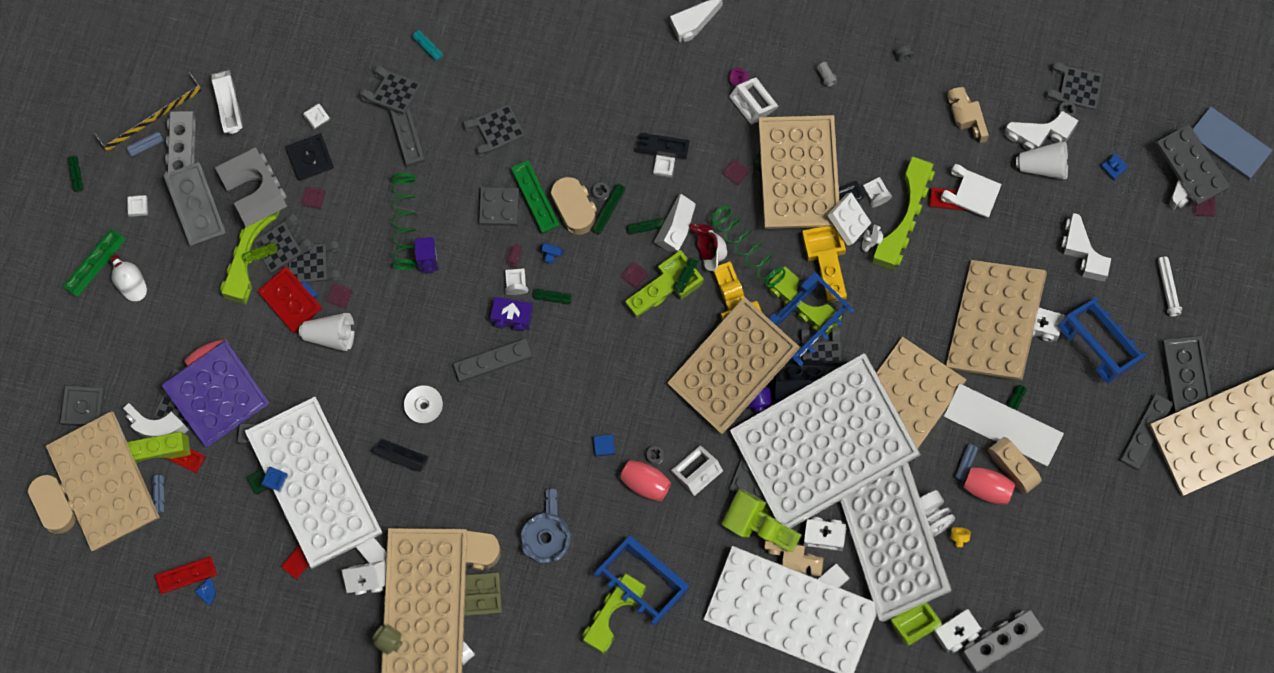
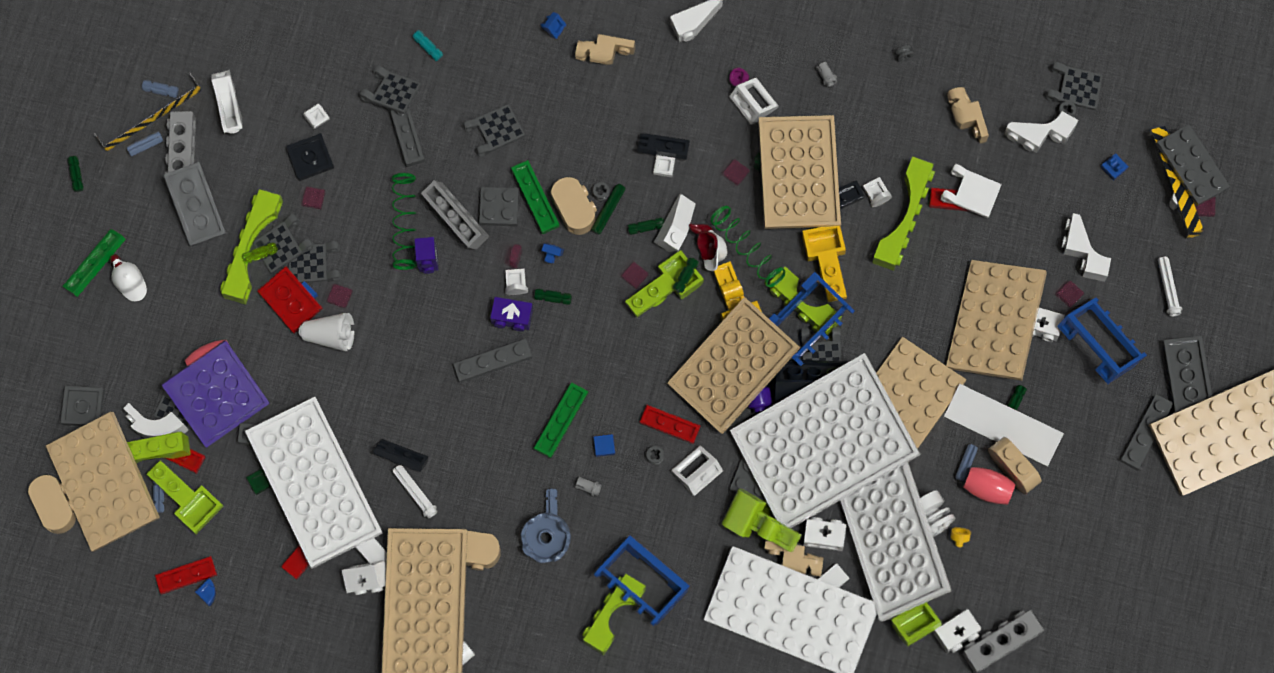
white tile [127,195,148,217] -> none
light grey arch [215,147,287,227] -> none
blue tile [262,466,288,492] -> none
olive head [372,625,403,655] -> none
white dish [404,386,443,423] -> none
olive slope [464,572,502,616] -> none
coral piece [620,460,671,501] -> none
white plate [828,193,871,245] -> none
white piece [862,224,883,252] -> none
white cone [1016,142,1068,179] -> none
sand blue tile [1193,107,1273,180] -> none
none -> sand blue axle [142,80,179,98]
none -> lime plate [147,460,224,534]
none -> white axle [393,465,437,518]
none -> light grey brick [421,180,490,250]
none -> green plate [534,382,589,459]
none -> blue tile [541,12,567,39]
none -> tan plate [575,34,635,65]
none -> light grey pin [575,477,602,496]
none -> red tile [640,405,701,445]
none -> clear pink tile [1057,280,1084,308]
none -> sticker [1149,126,1203,239]

